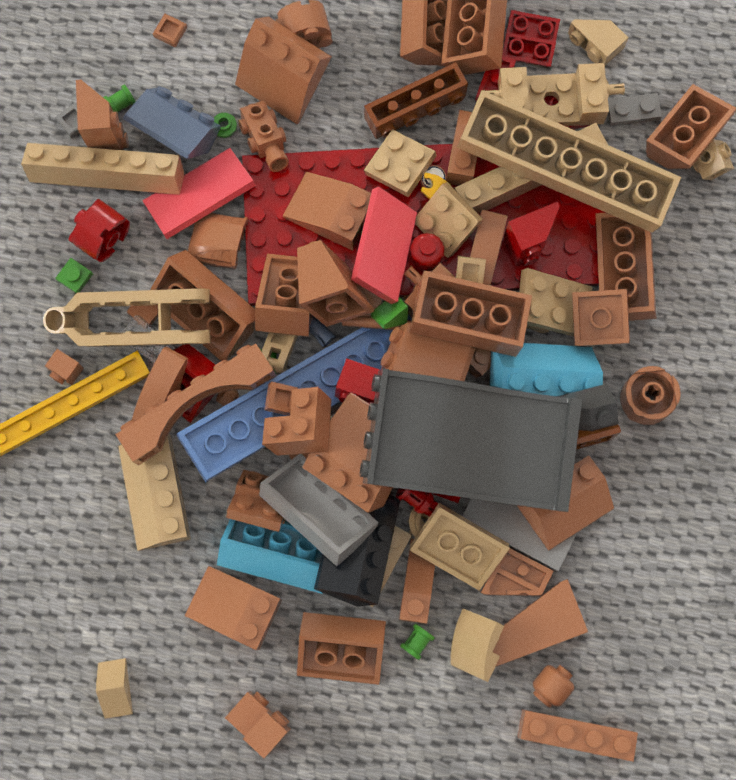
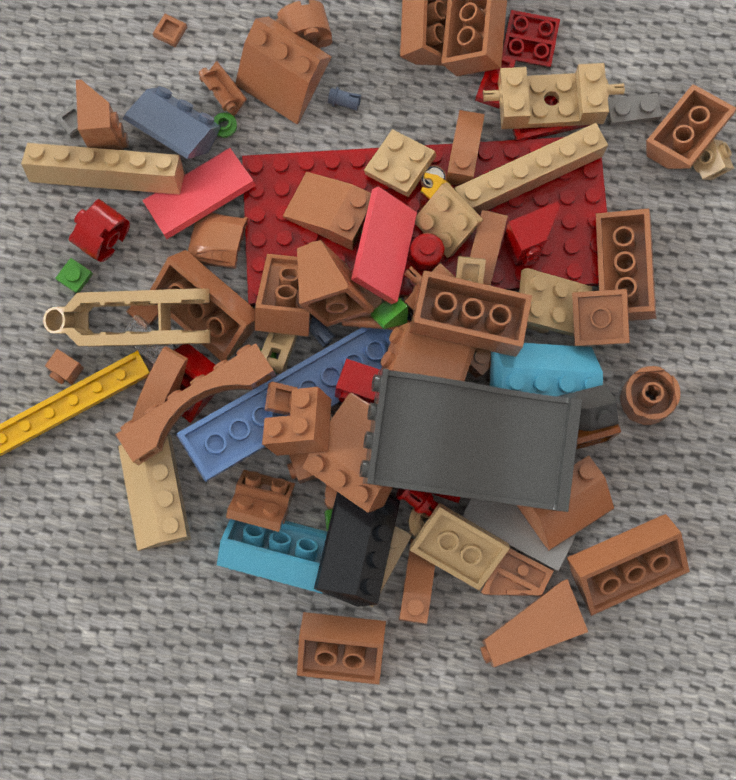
tan slope [96,658,133,719] -> none
bright green bush [103,84,136,113] -> none
nougat slope [185,566,282,650] -> none
nougat hinge [216,390,239,406] -> none
nougat brick [225,691,291,758] -> none
nougat brick [238,100,289,172] -> none
light grey slope [259,454,379,566] -> none
dark orange brick [364,62,468,139] -> none
bright green bush [400,623,435,660] -> none
tan slope [451,609,504,682] -> none
tan brick [457,90,681,233] -> none
nougat arch [517,709,638,762] -> none
nougat head [533,665,574,708] -> none
tan slope [568,19,629,65] -> none
none -> nougat hinge [199,61,247,116]
none -> sand blue pin [328,87,361,111]
none -> nougat slope [567,514,690,616]

